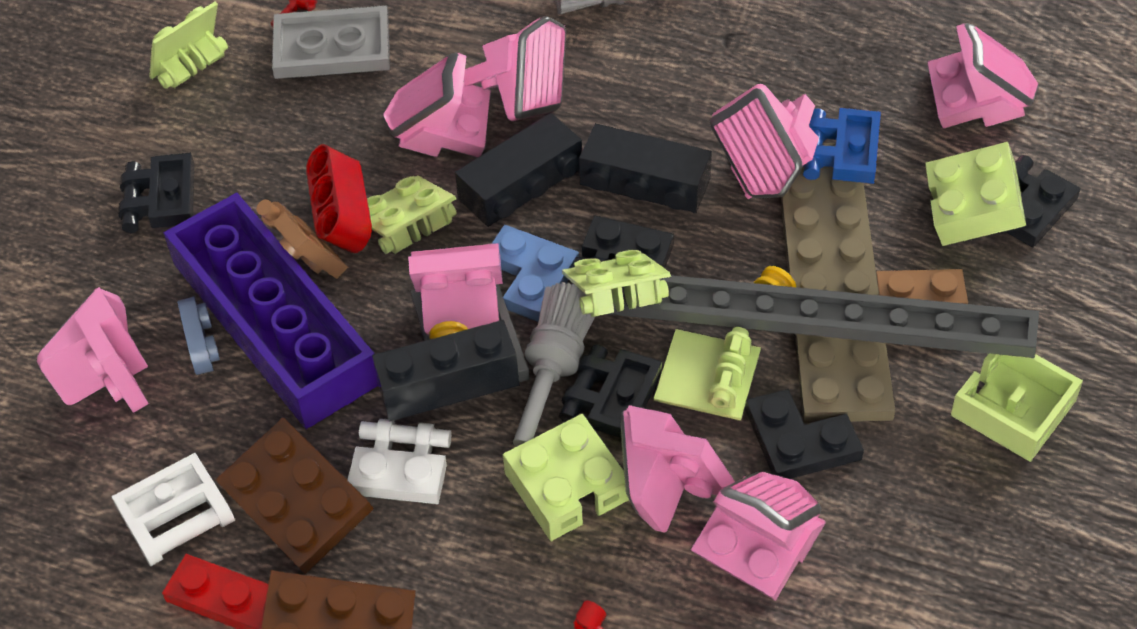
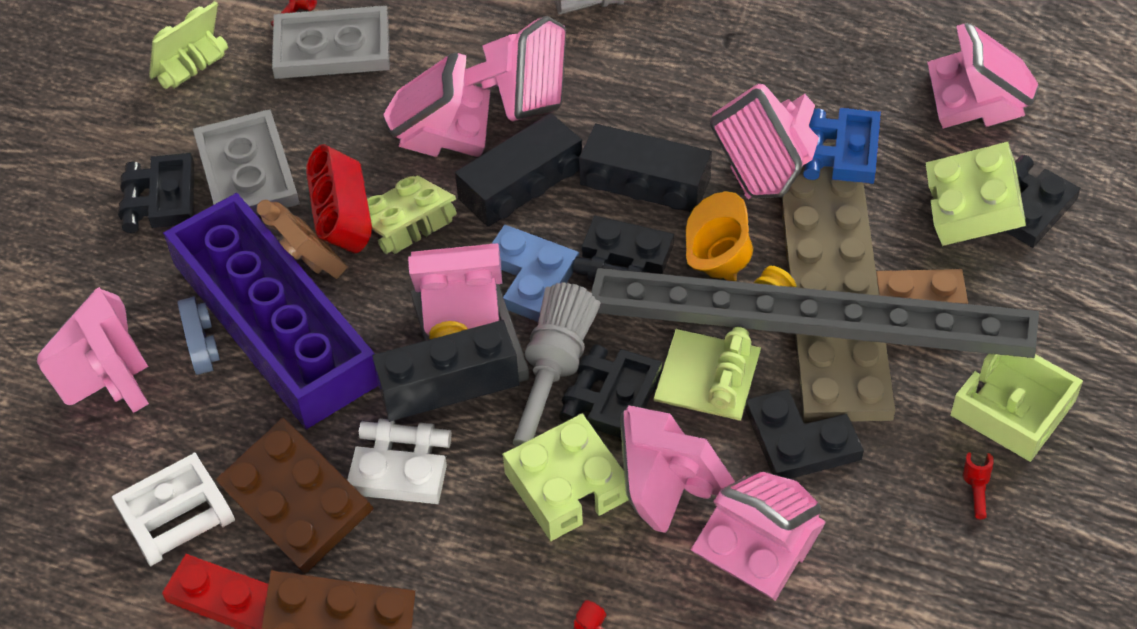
yellowish green hinge [562,250,671,317] -> none
none -> light grey plate [193,109,300,215]
none -> light orange piece [686,191,753,281]
none -> red hand [962,452,994,519]

